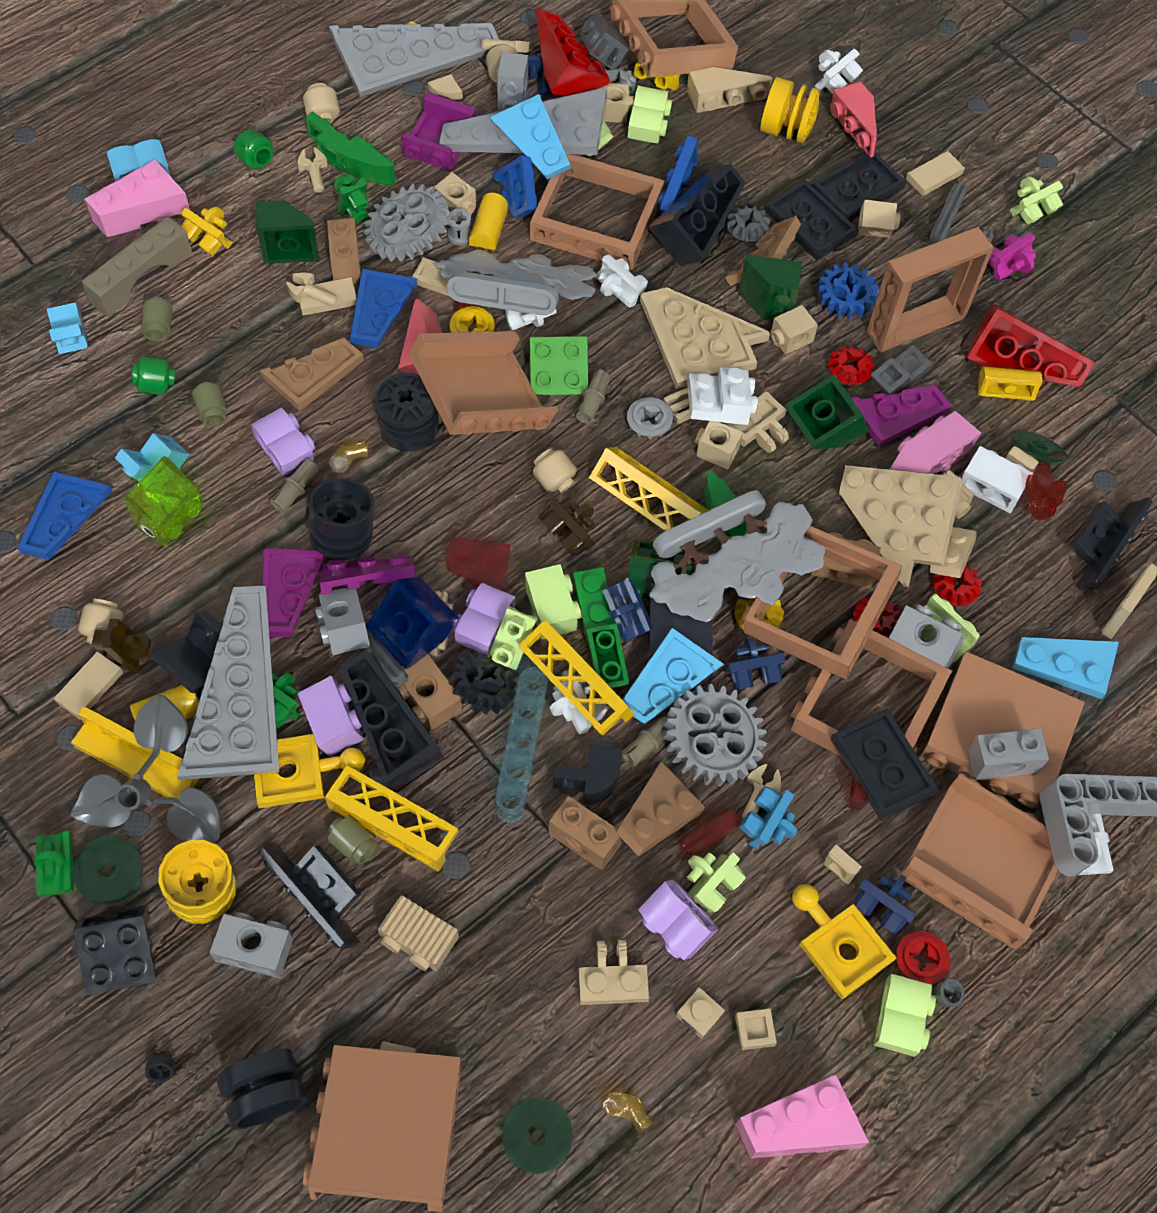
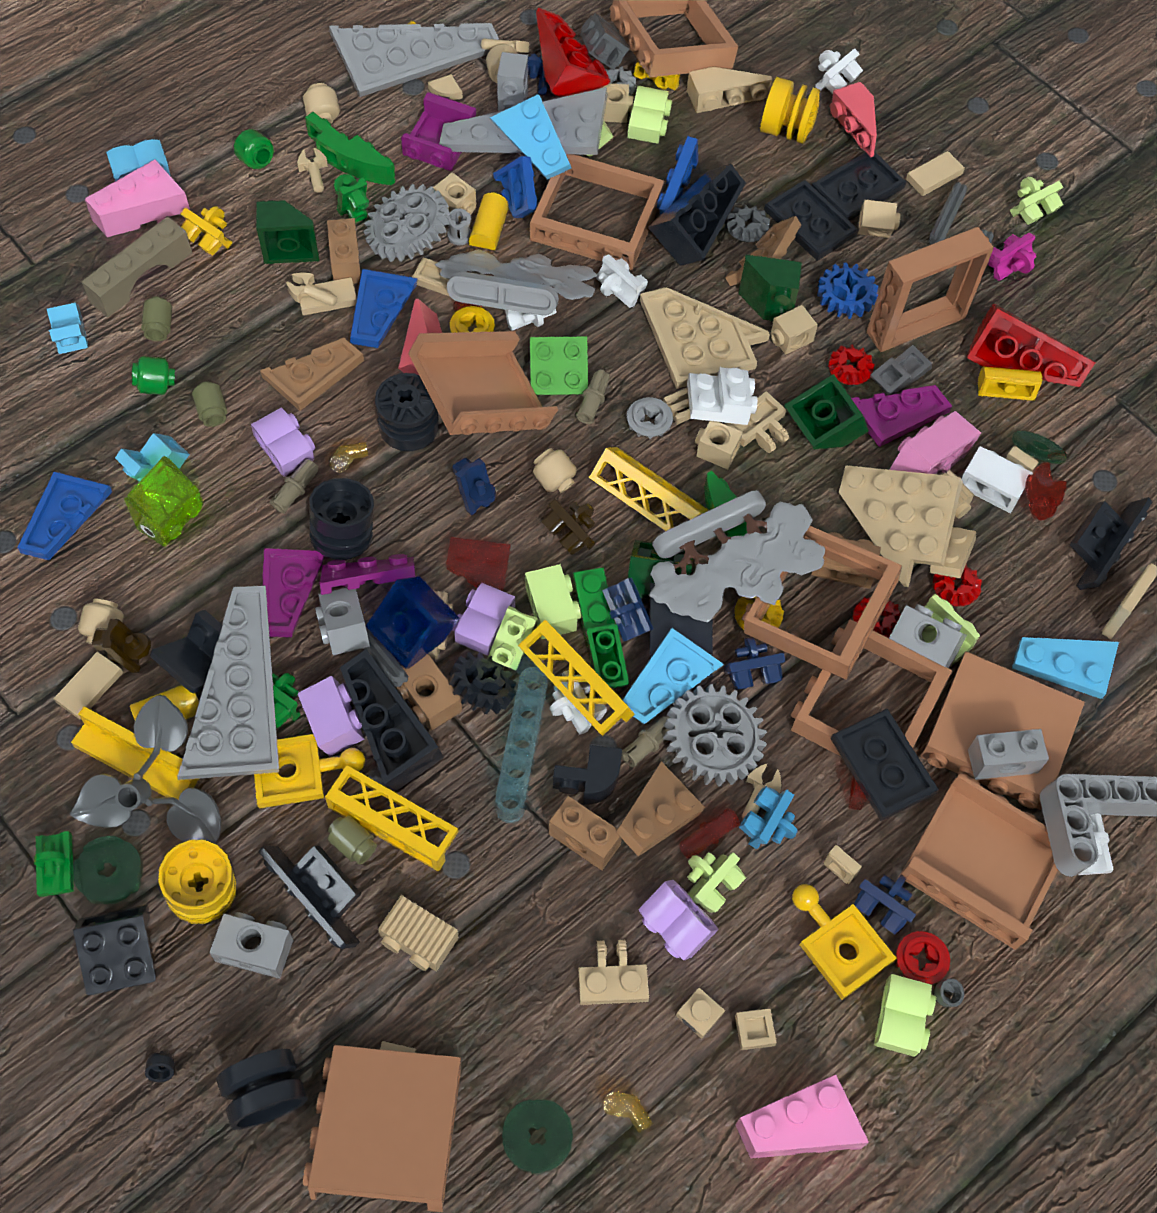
none -> dark blue hips [452,458,496,515]

